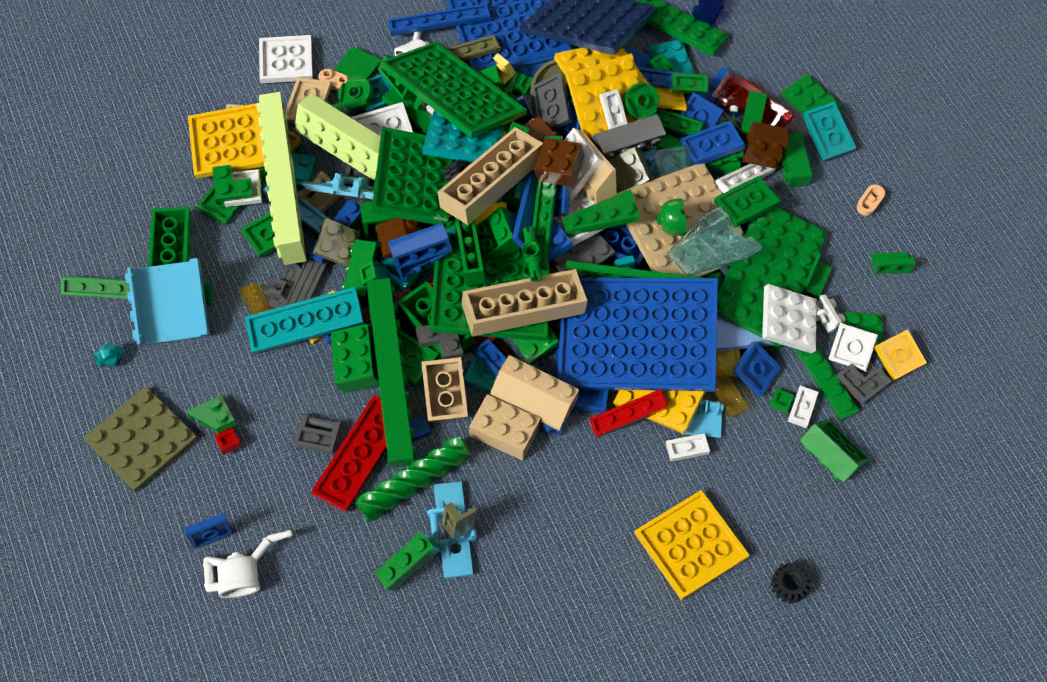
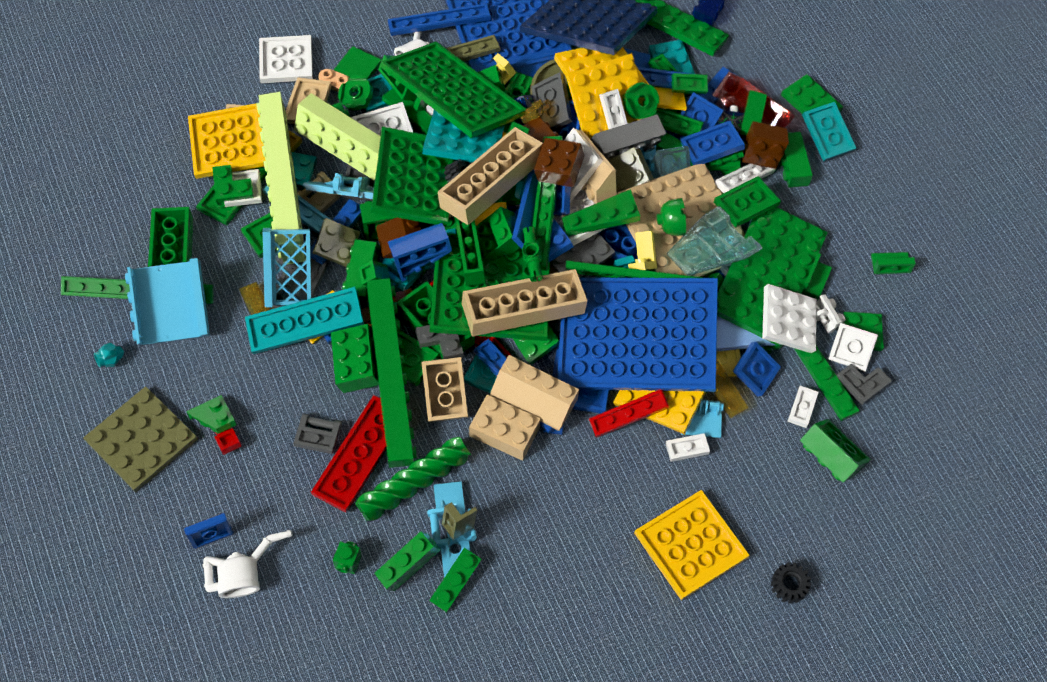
blue tile [409,415,431,442] -> none
green tile [769,388,795,414] -> none
light nougat plate [857,185,885,216] -> none
yellow plate [874,329,927,380] -> none
none -> medium azure fence [263,228,311,307]
none -> green brick [332,541,362,574]
none -> green plate [429,548,482,613]
none -> clear yellow plate [521,99,552,124]
none -> light yellow bracket [628,231,657,270]

